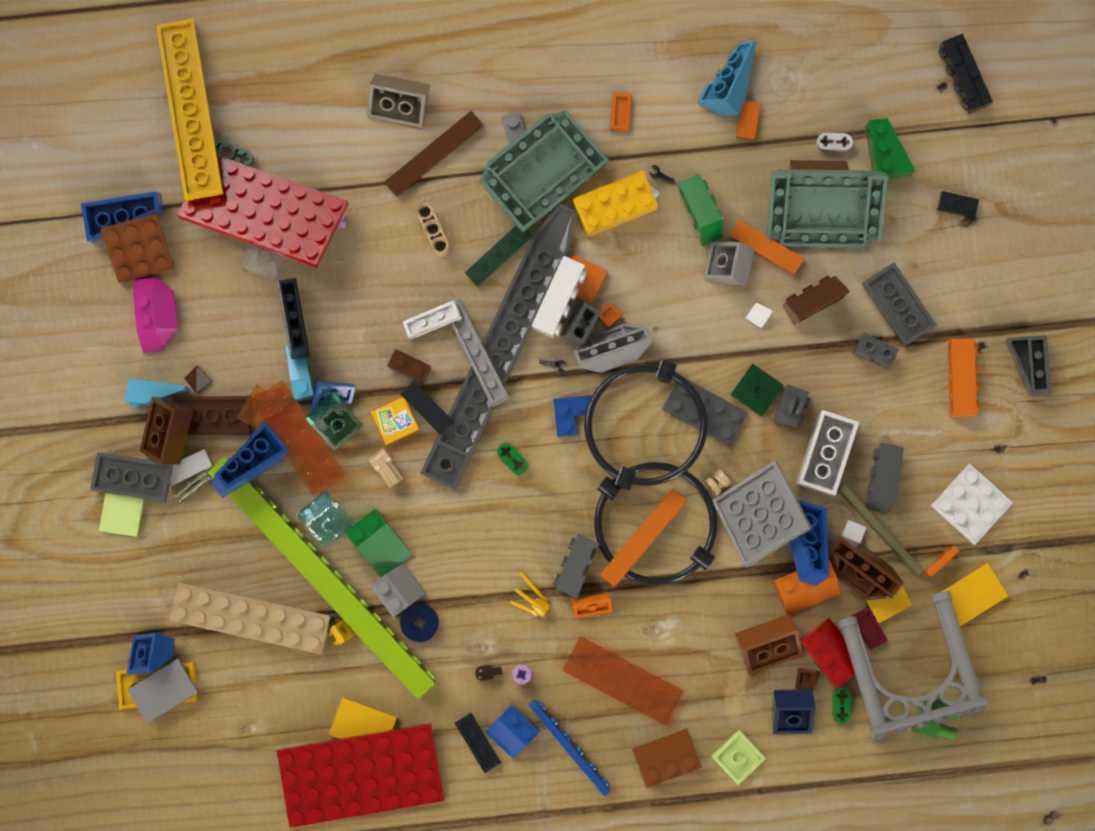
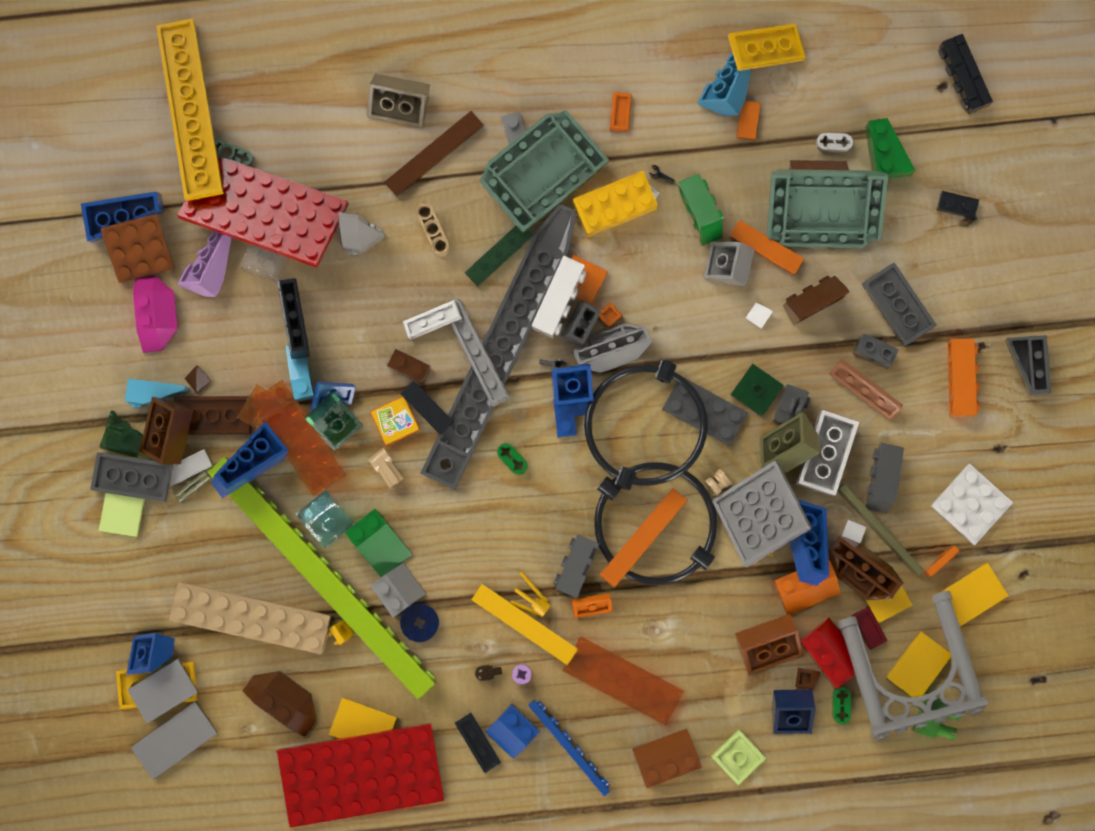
none -> clear green slope [100,410,143,458]
none -> light grey tile [131,701,218,779]
none -> lavender wedge [177,231,232,297]
none -> reddish brown wedge [243,671,317,737]
none -> light grey wedge [338,212,385,255]
none -> yellow tile [471,584,578,665]
none -> blue slope [551,364,594,405]
none -> yellow tile [728,23,806,71]
none -> olive slope [760,412,820,474]
none -> nougat plate [830,359,903,421]
none -> yellow tile [885,631,951,697]

